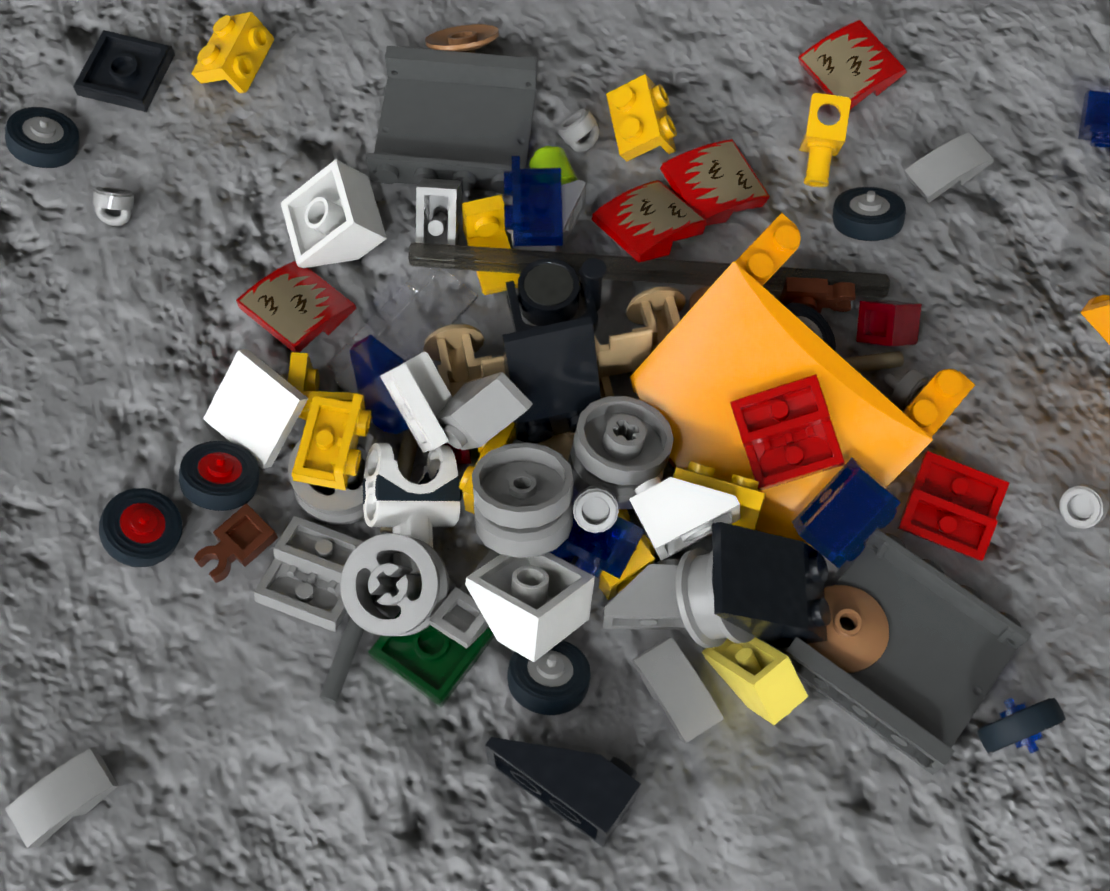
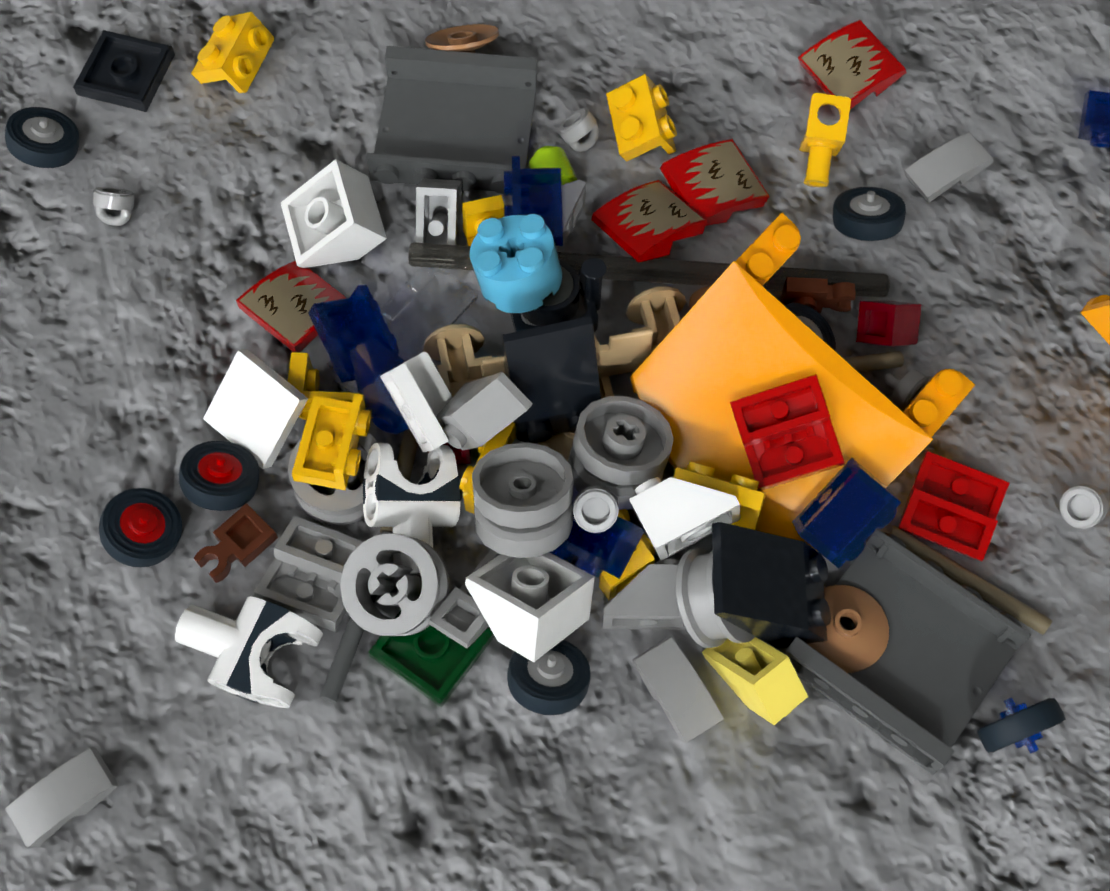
black slope [485,737,641,847] -> none
none -> white connector [175,596,323,708]
none -> clear blue bracket [308,284,399,383]
none -> medium azure brick [470,214,562,313]
none -> dark tan bar [890,526,1052,635]

